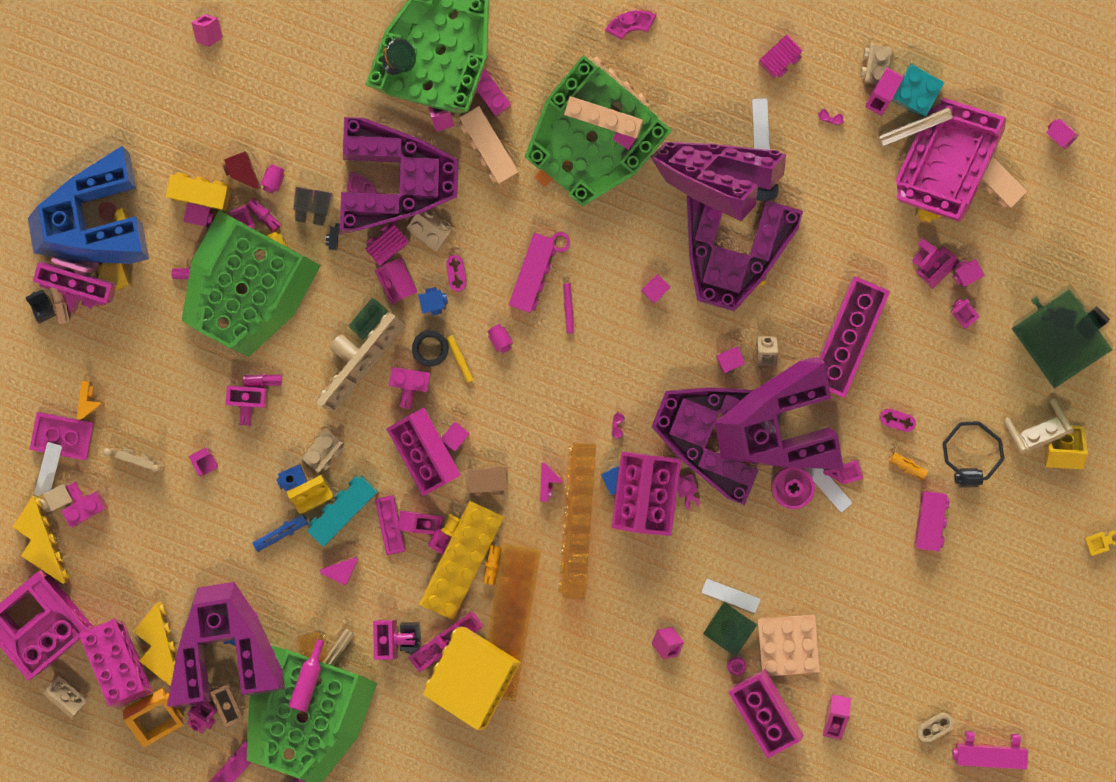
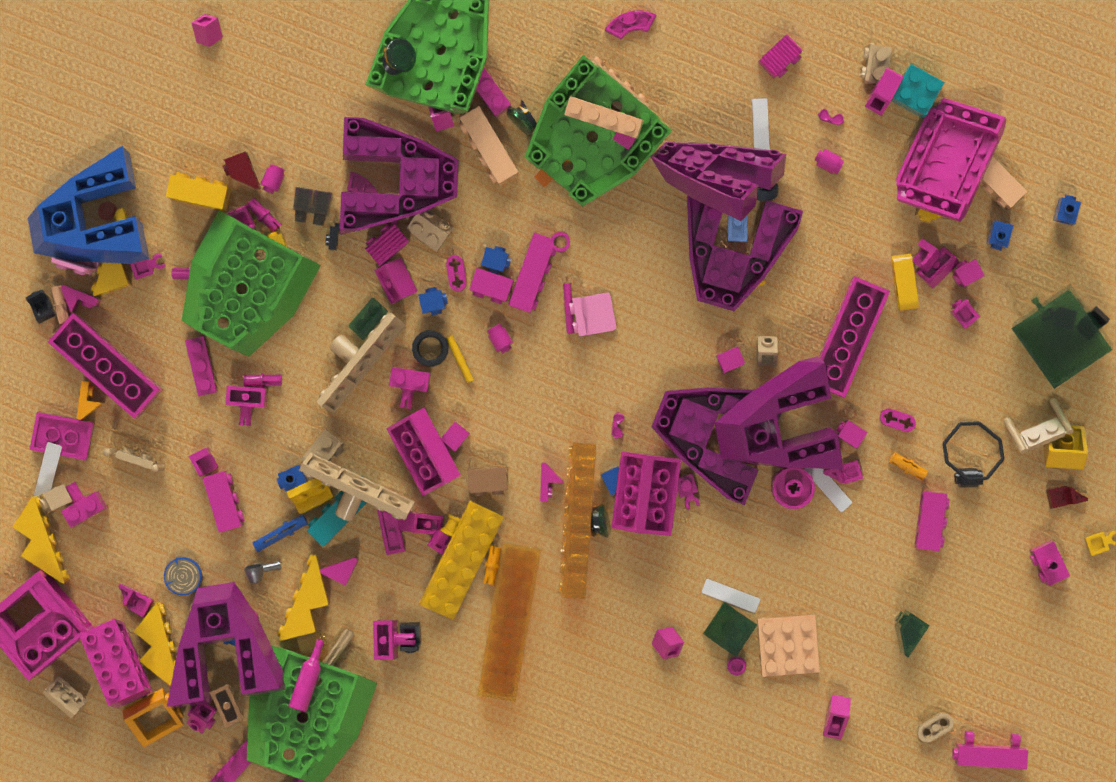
dark pink brick [33,262,117,305] -> none
dark pink brick [183,203,214,228] -> none
dark pink slope [408,611,484,672] -> none
yellow brick [423,627,521,730] -> none
dark pink panel [641,274,670,304] -> none
dark pink brick [728,669,804,759] -> none
tan axle [879,108,953,146] -> none
dark pink brick [1046,118,1079,150] -> none
none -> dark pink brick [48,313,163,419]
none -> dark pink slope [119,584,155,617]
none -> dark pink plate [130,253,166,280]
none -> dark tan tile [164,557,203,595]
none -> dark pink plate [185,336,218,396]
none -> dark pink brick [203,471,245,533]
none -> flat silver bar [244,561,281,583]
none -> yellow slope [277,554,330,641]
none -> tan plate [299,453,415,521]
none -> dark pink brick [469,268,513,304]
none -> blue brick [481,246,511,275]
none -> clear green piece [507,100,537,136]
none -> bright pink bracket [569,293,616,337]
none -> piece [590,504,611,538]
none -> medium blue plate [727,215,748,242]
none -> dark pink brick [815,149,844,174]
none -> dark pink brick [836,420,868,449]
none -> yellow beam [891,253,919,311]
none -> clear green slope [895,610,930,657]
none -> blue brick [986,220,1014,251]
none -> dark pink brick [1029,540,1070,586]
none -> dark red slope [1046,486,1088,509]
none -> blue brick [1053,195,1081,226]

